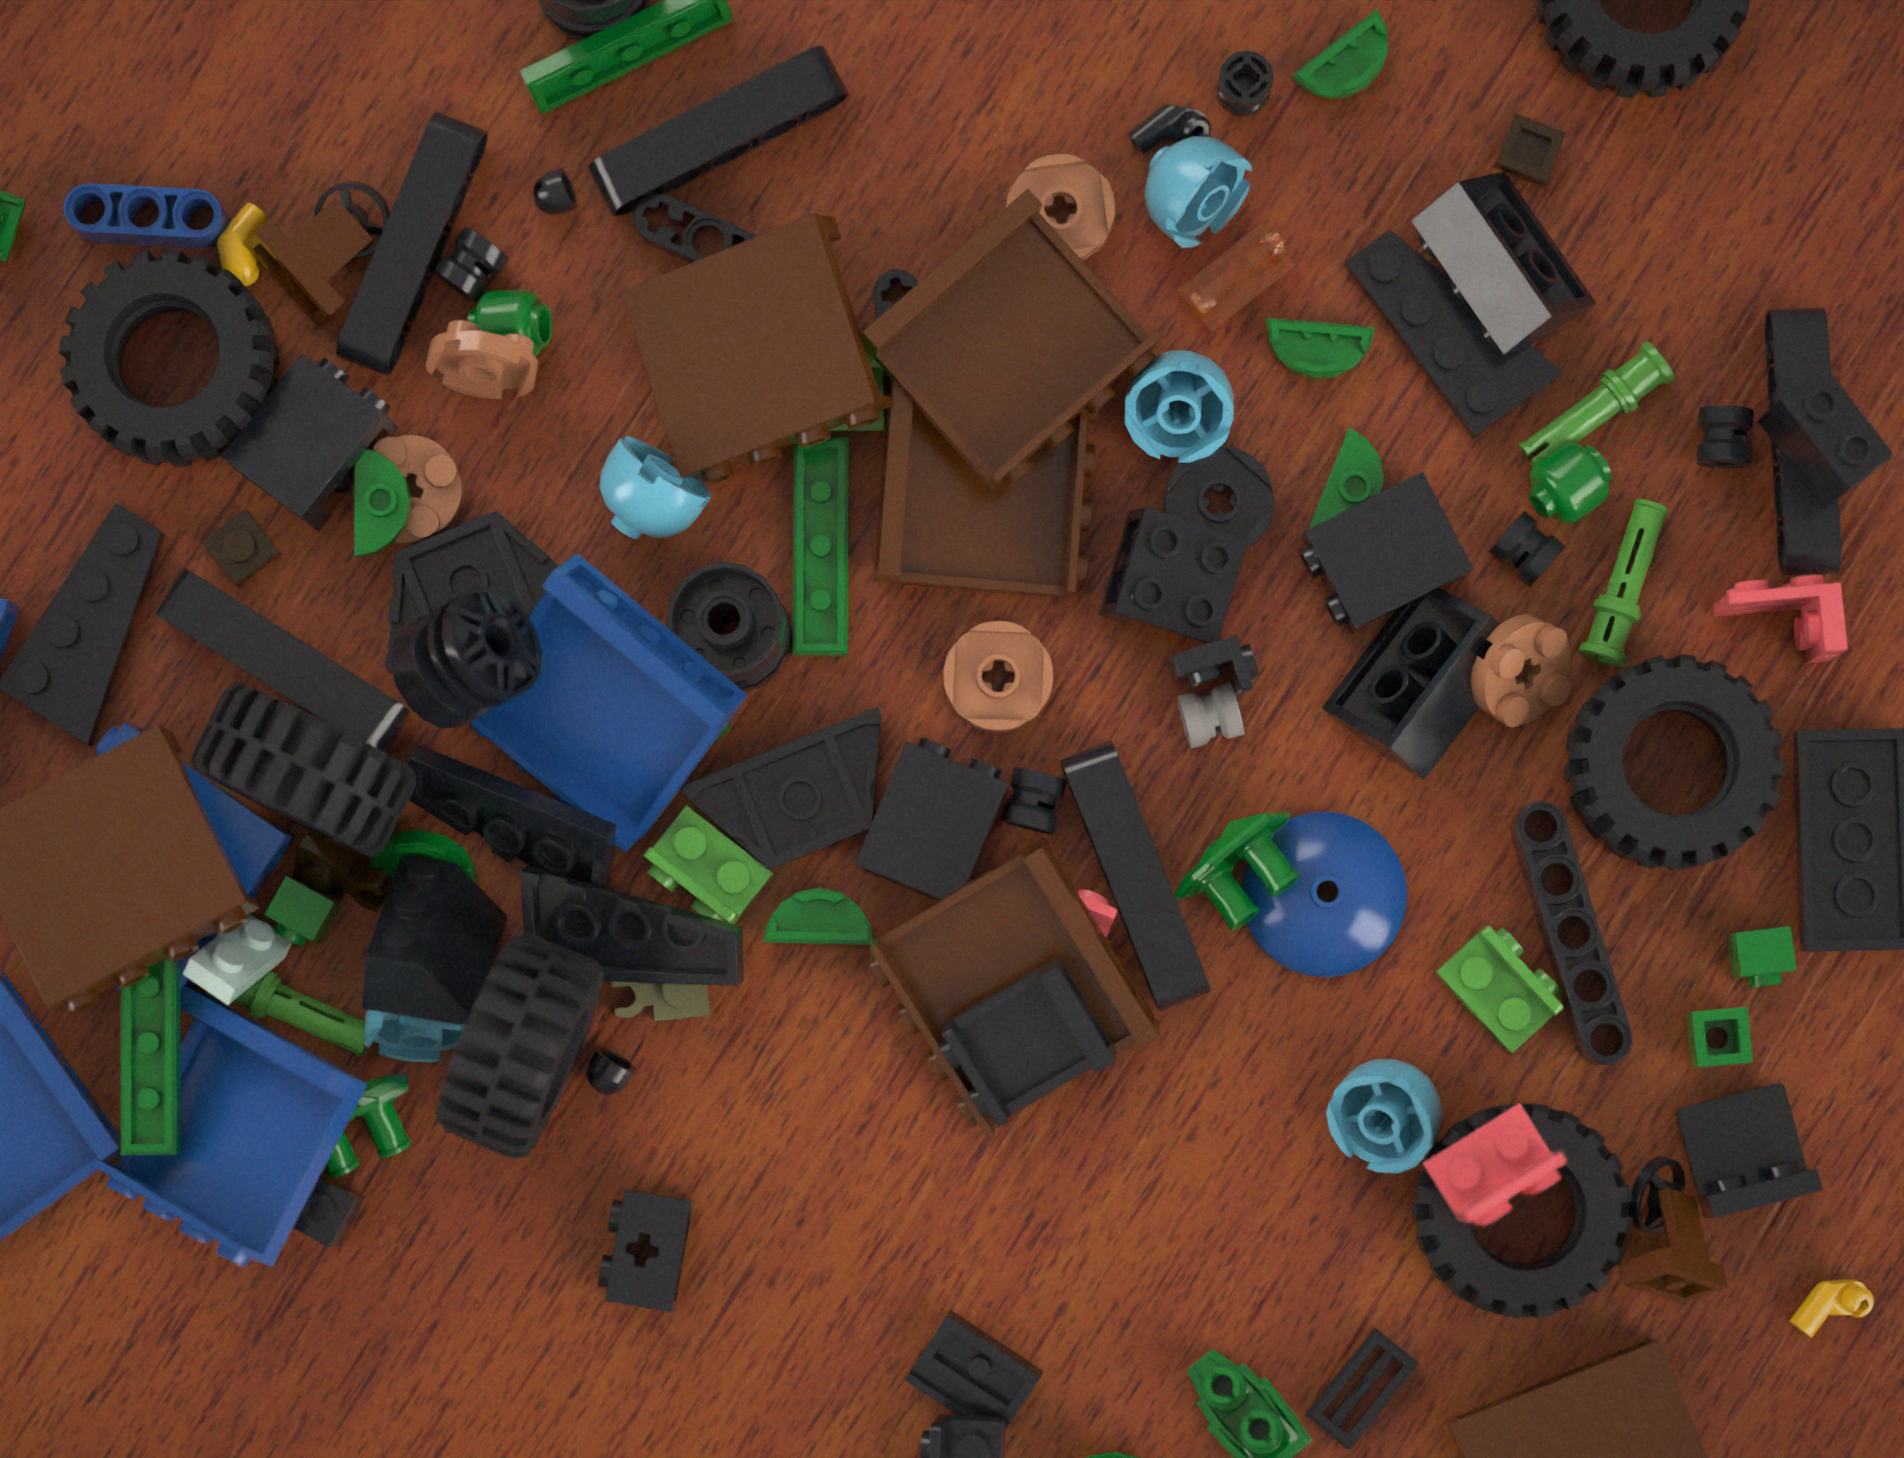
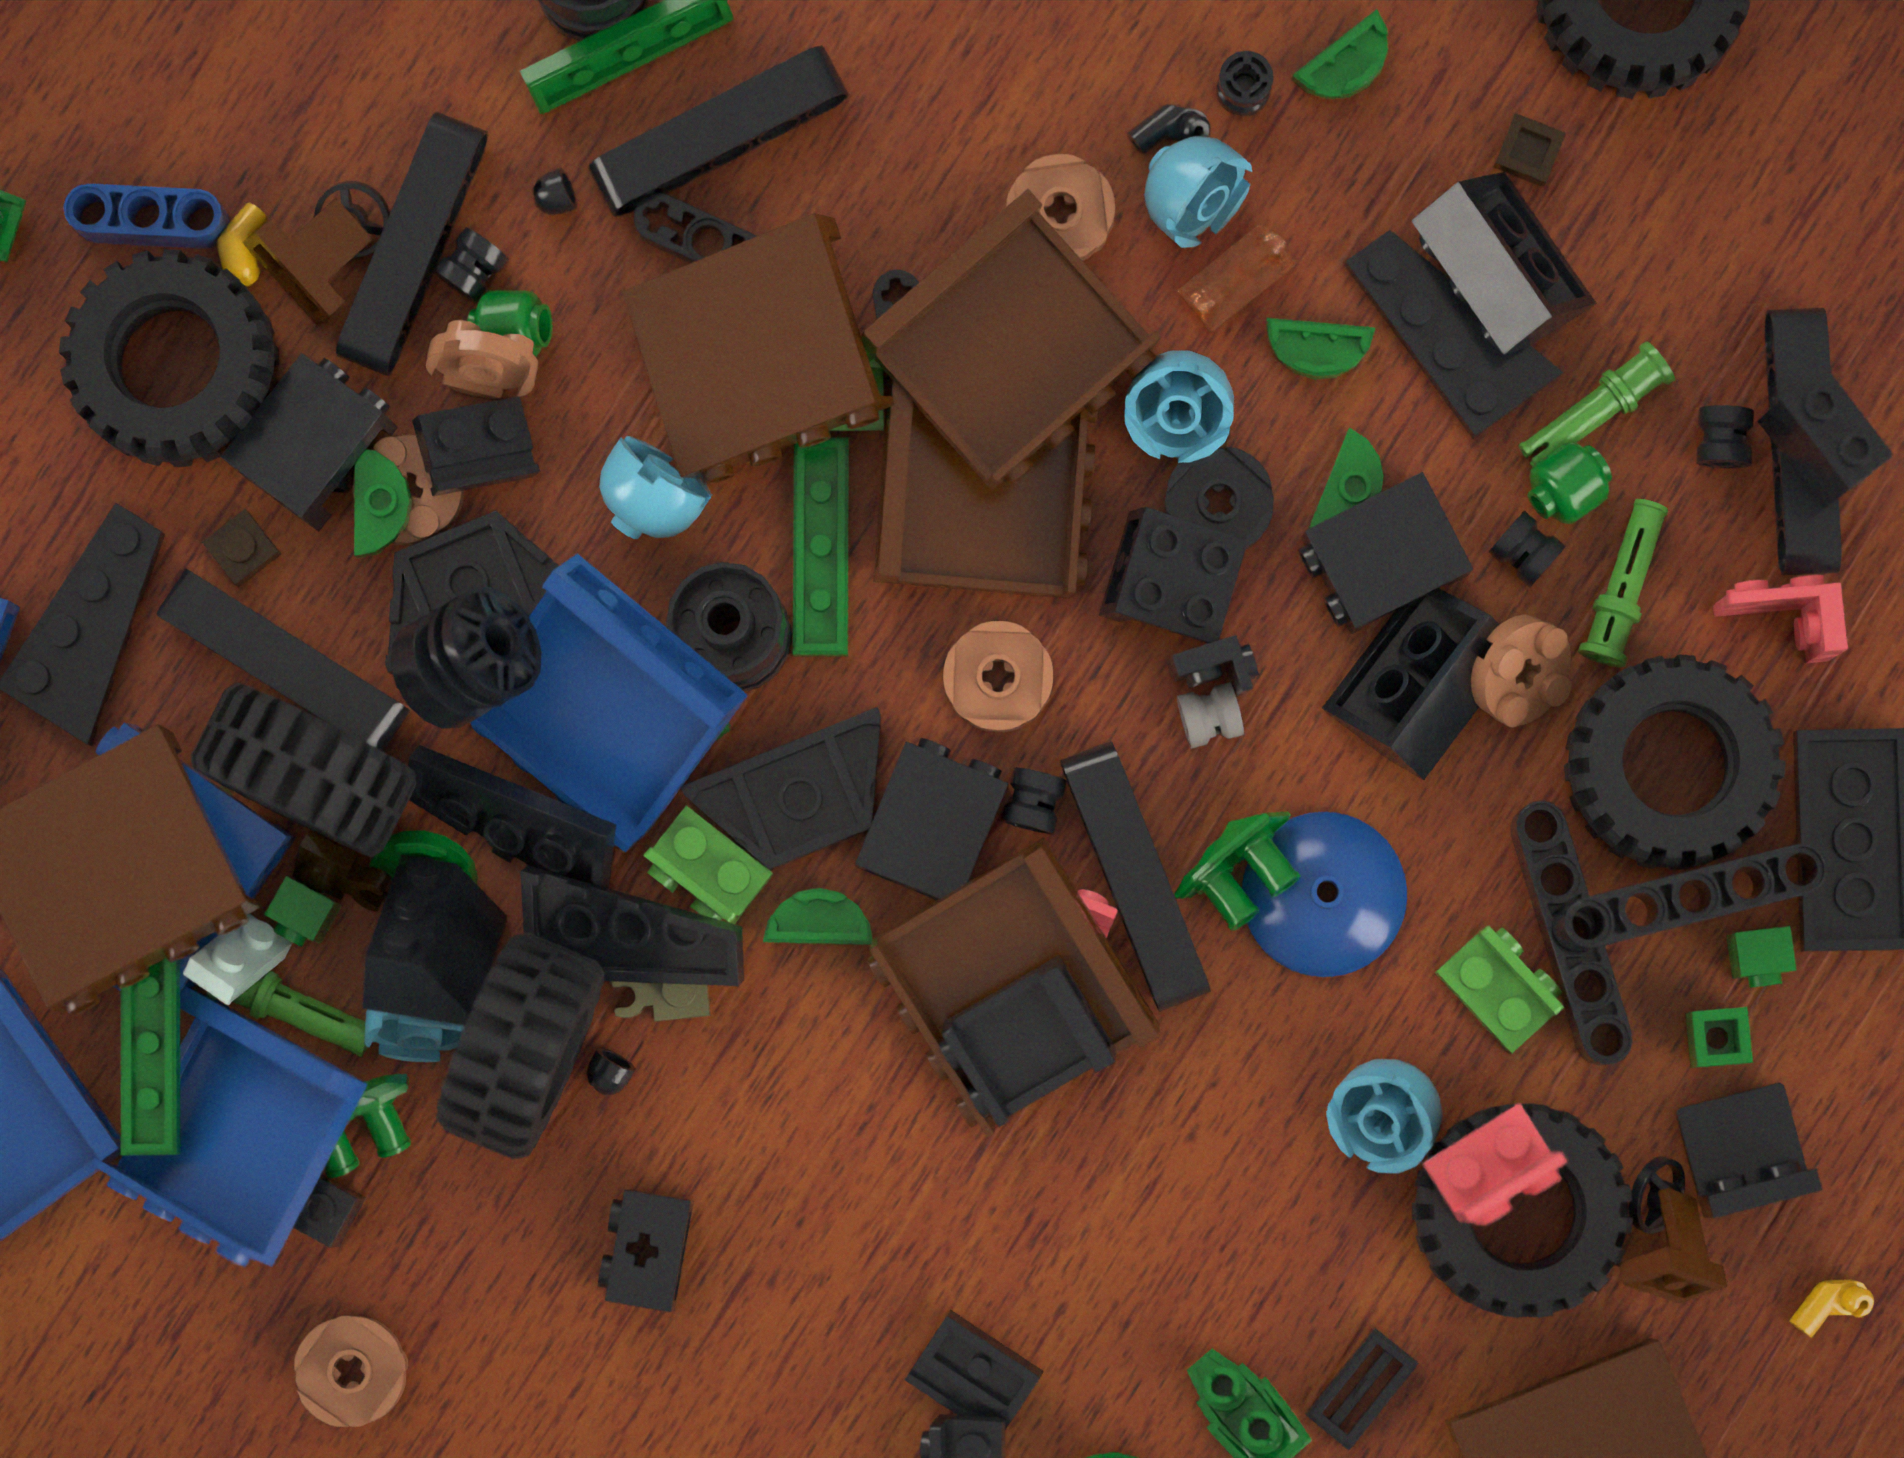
none -> nougat plate [294,1315,408,1427]
none -> black plate [412,396,540,497]
none -> black beam [1553,844,1828,952]

